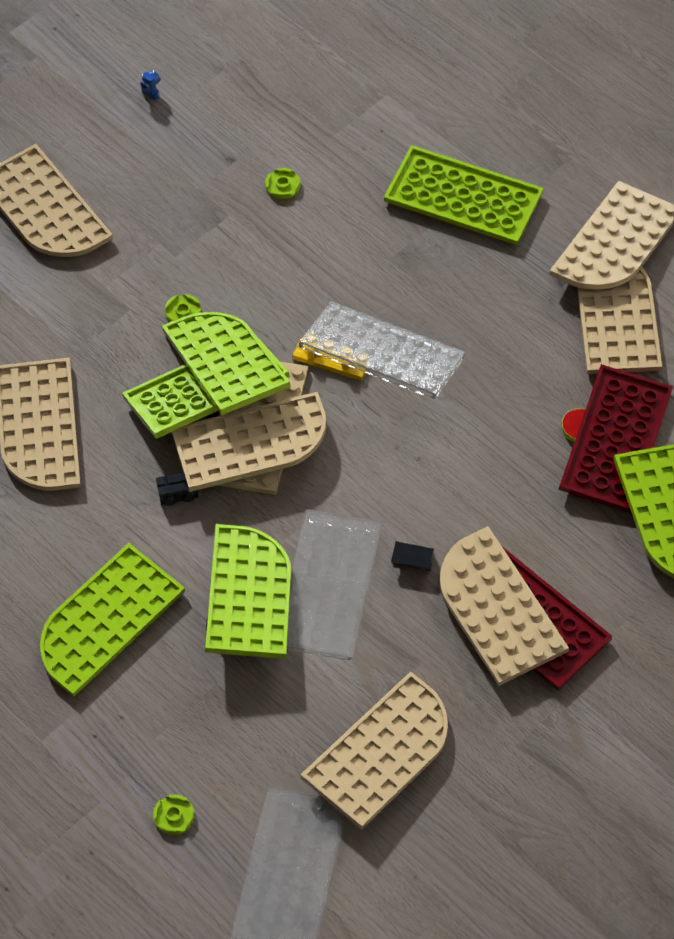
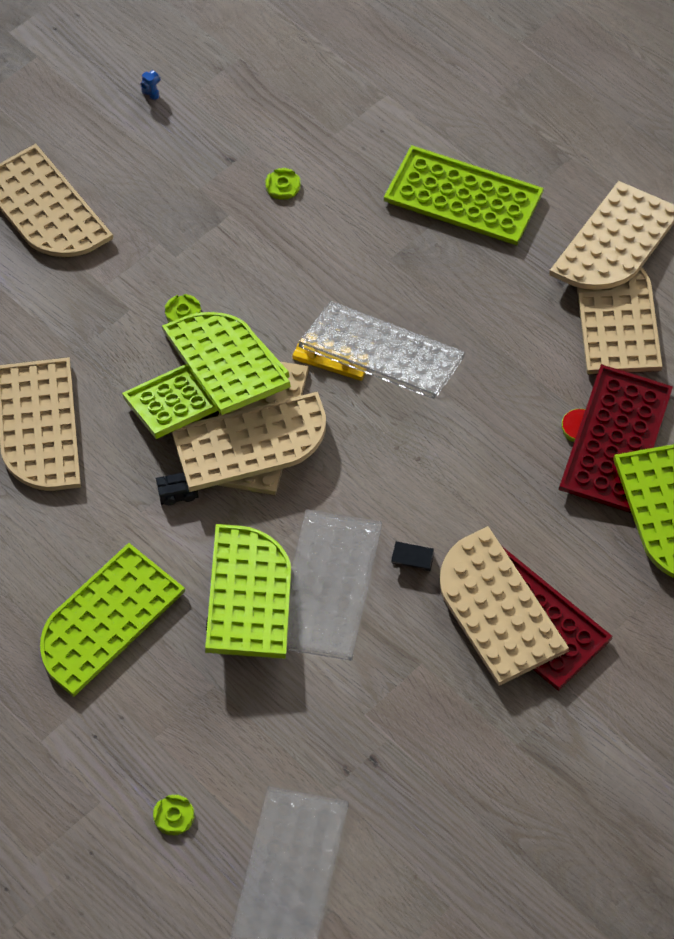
tan plate [300,671,448,830] -> none

